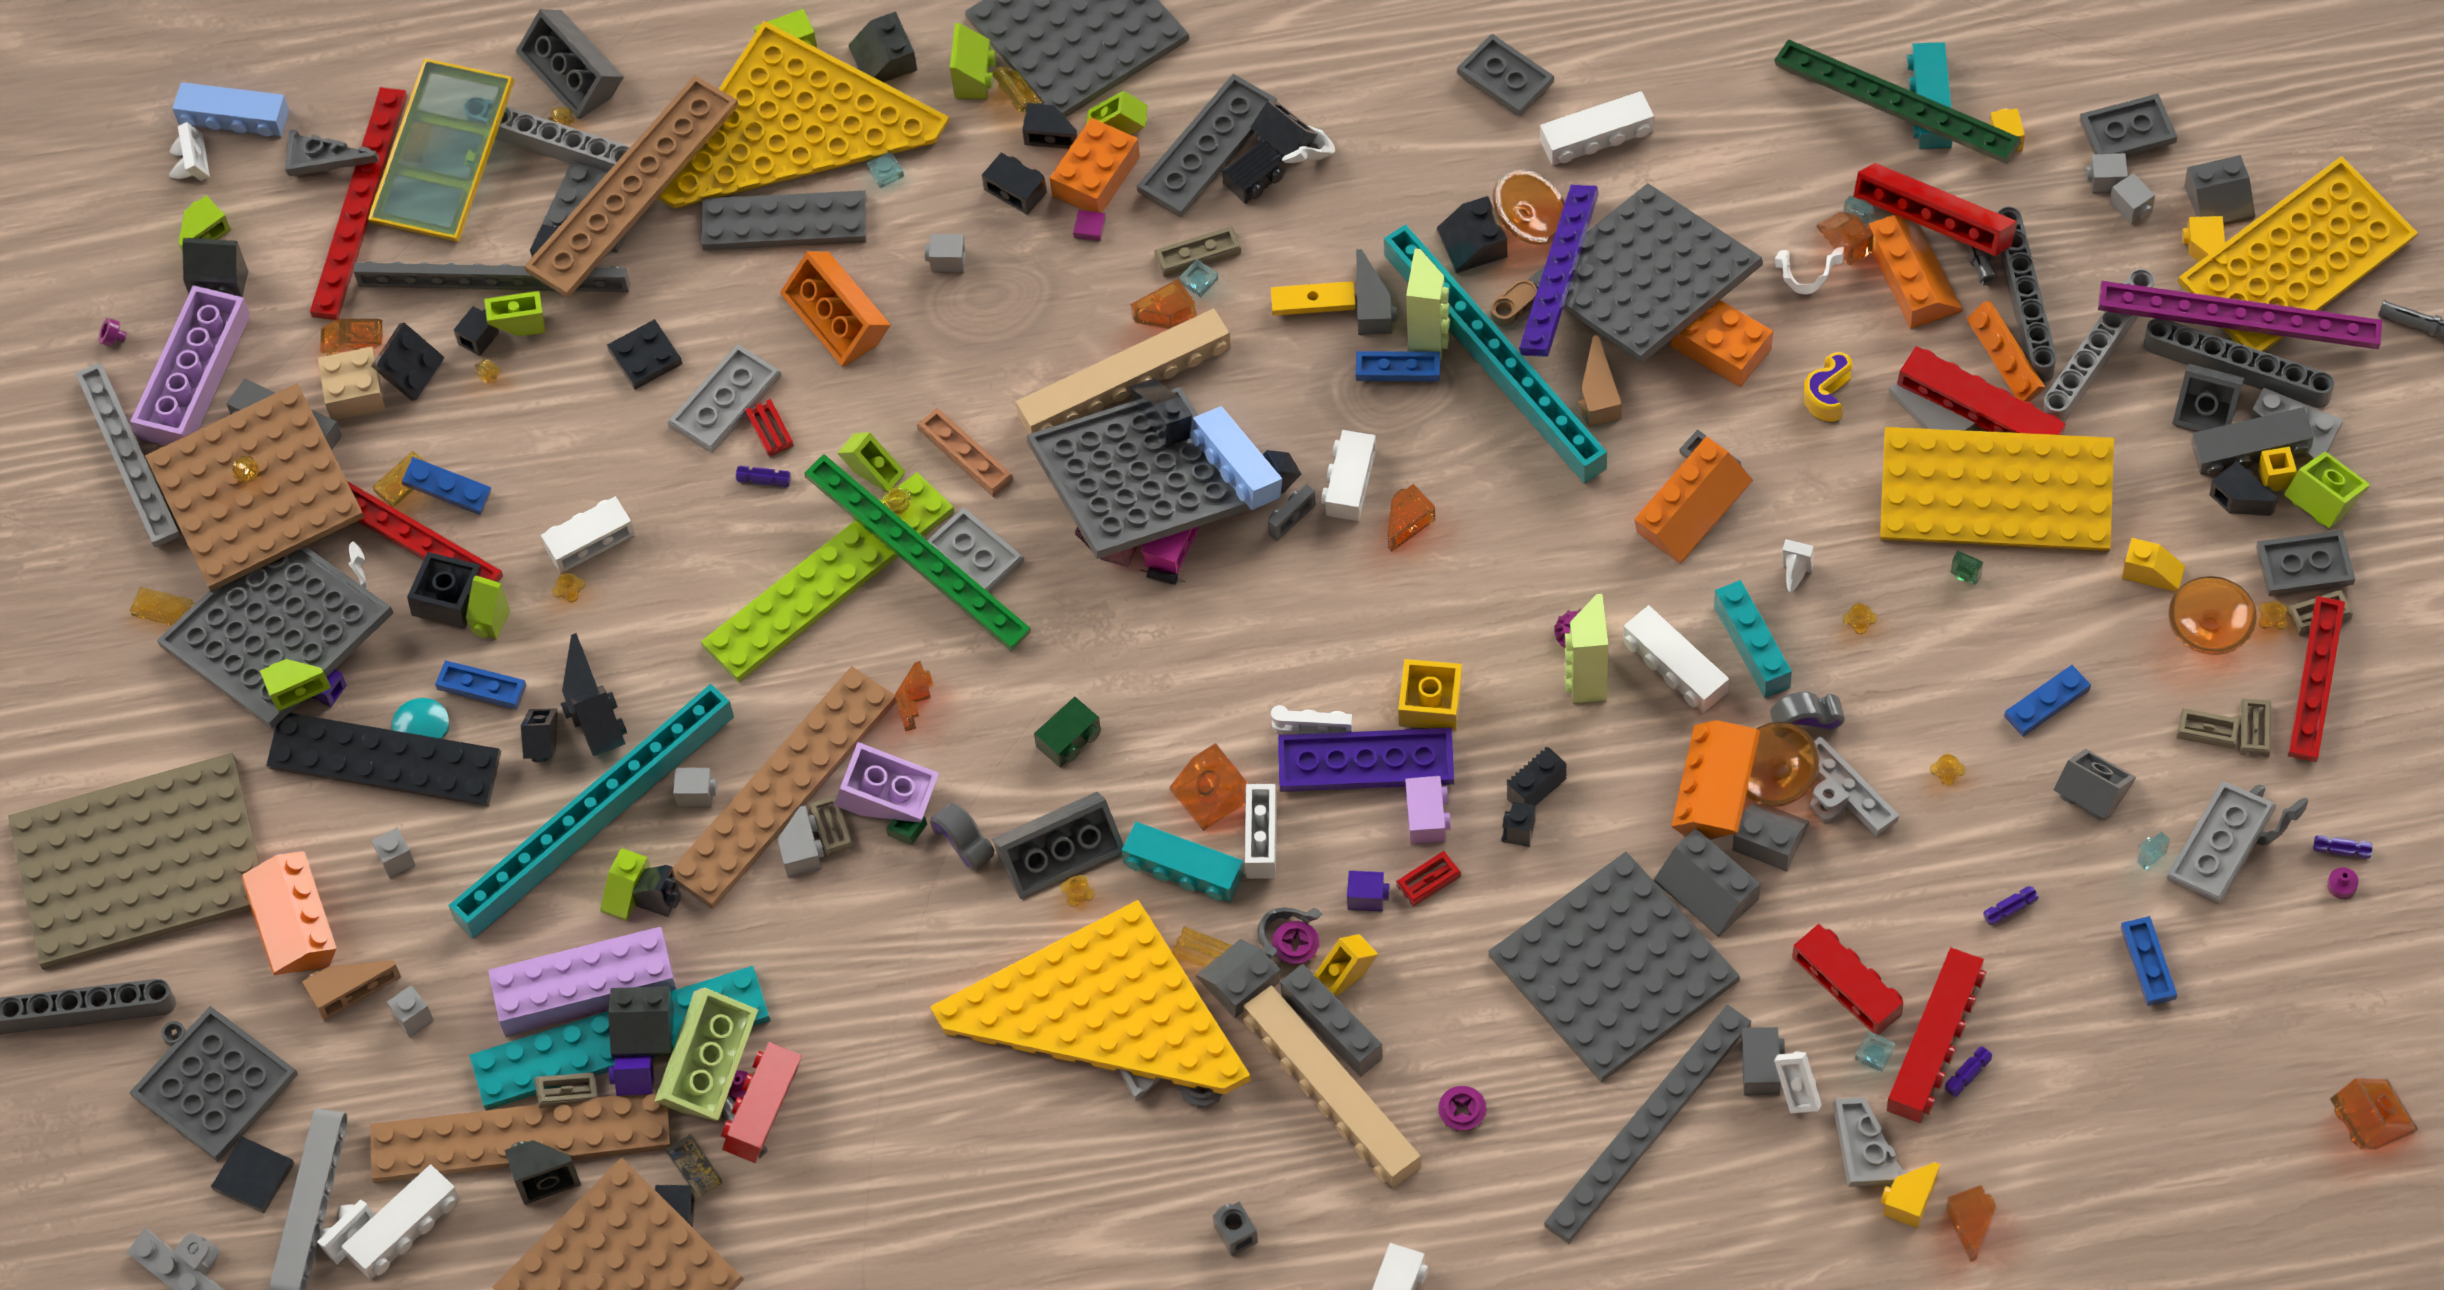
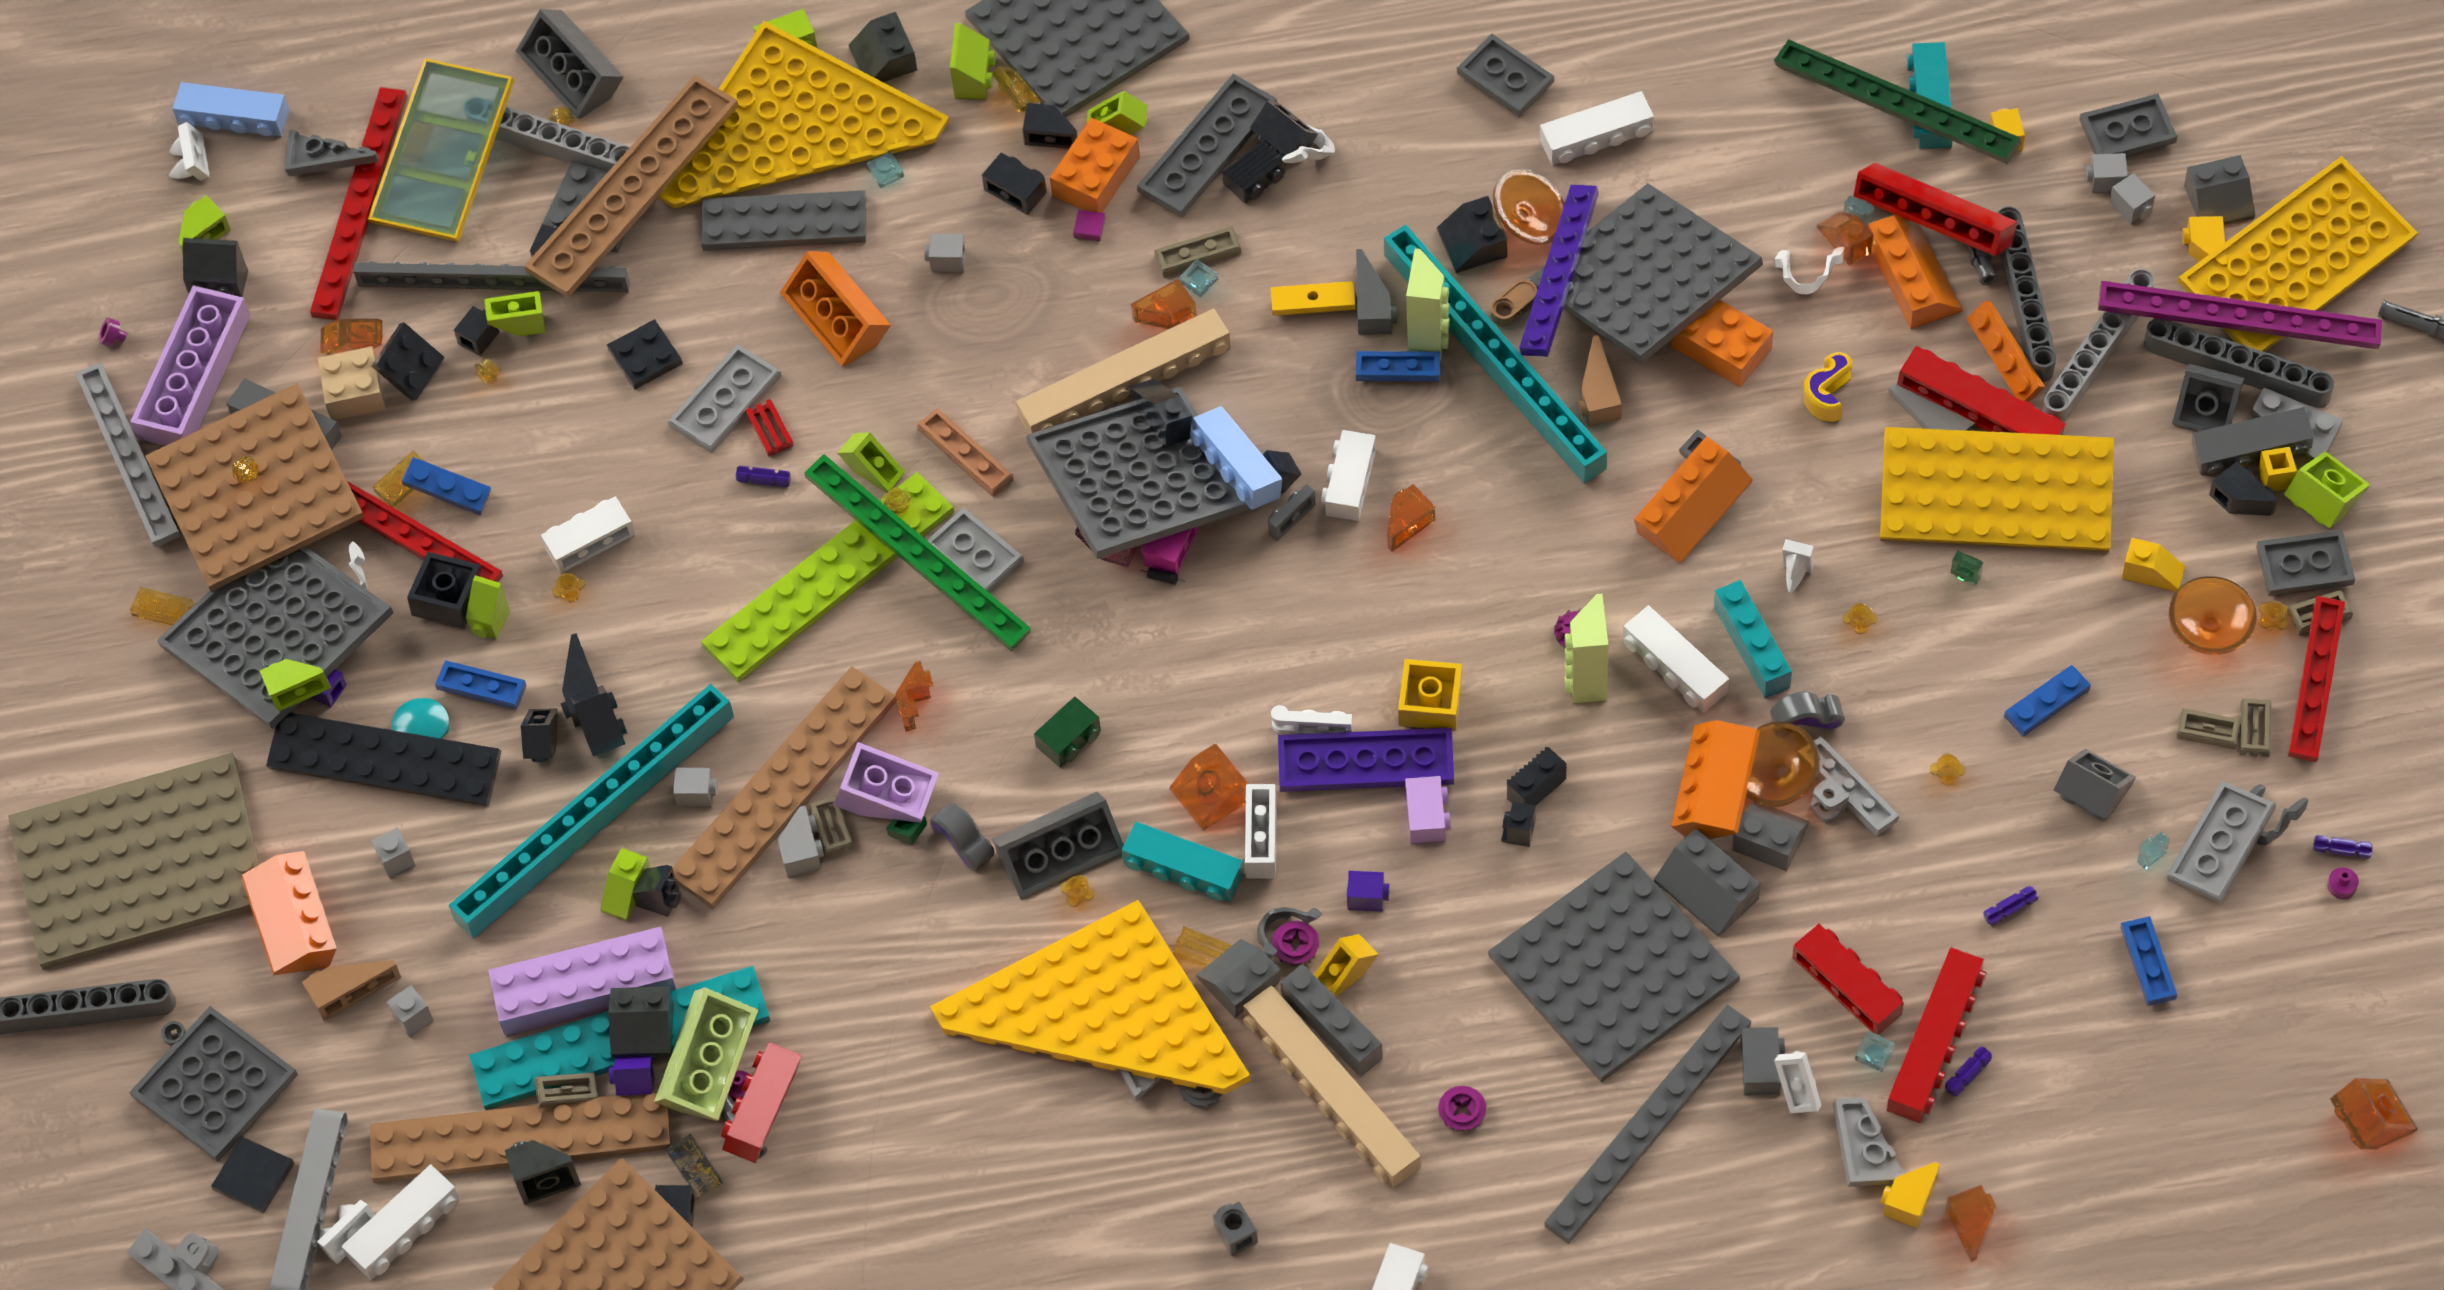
red tile [1396,851,1461,907] -> none

